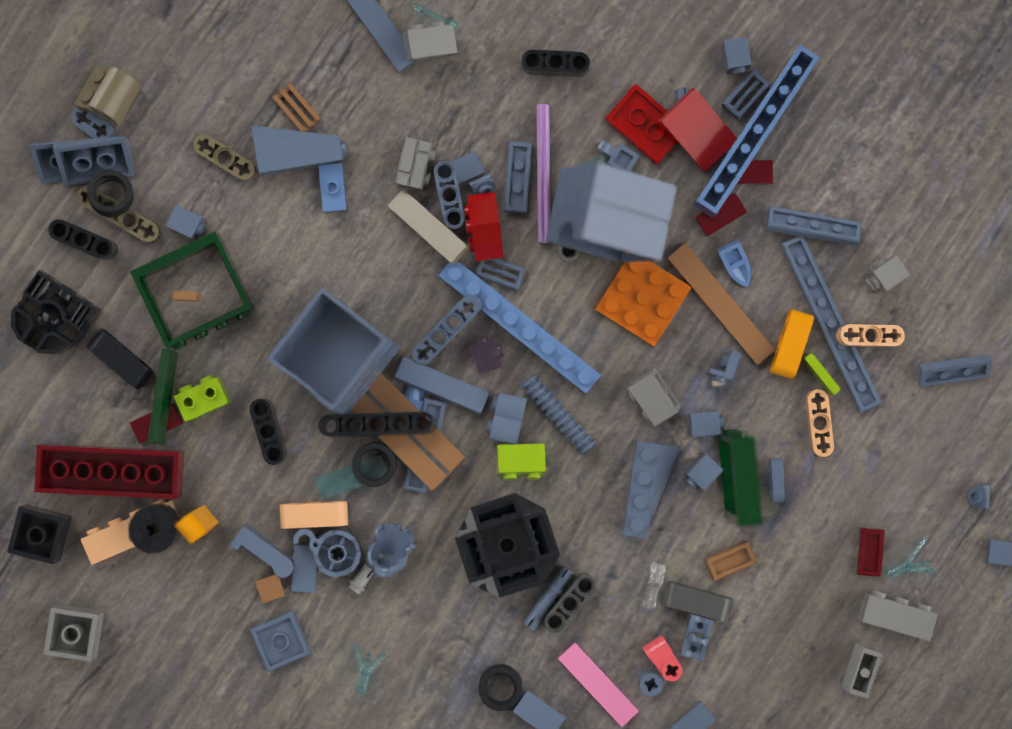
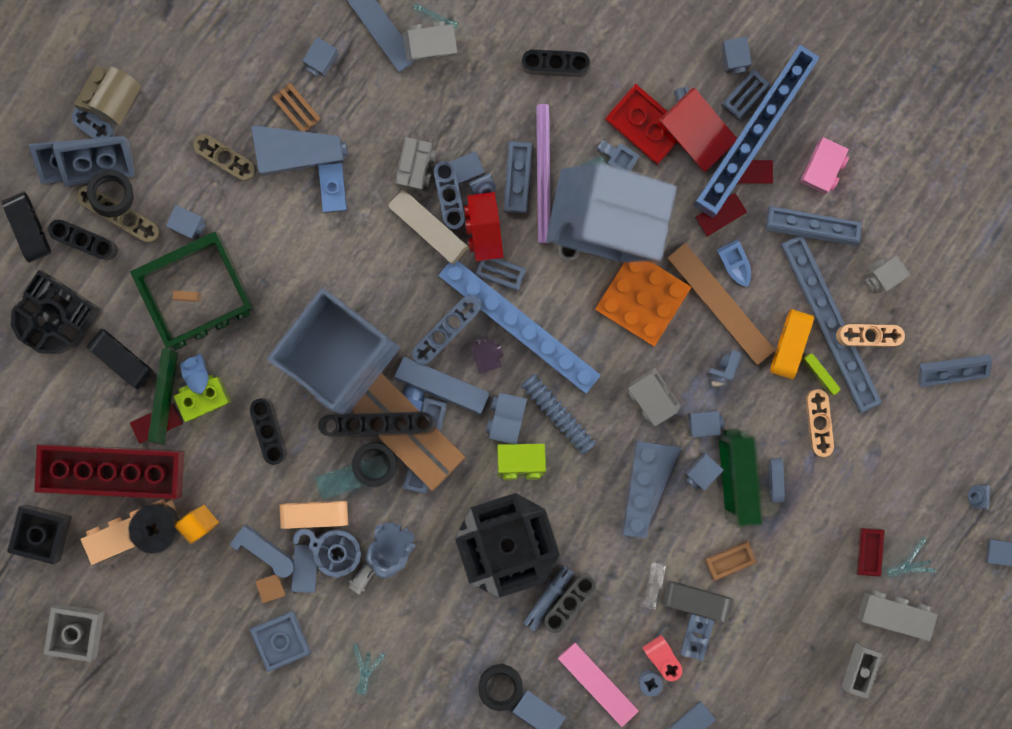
none -> black beam [2,191,51,263]
none -> medium blue plate [179,354,208,394]
none -> sand blue brick [302,37,339,77]
none -> bright pink brick [799,137,849,194]

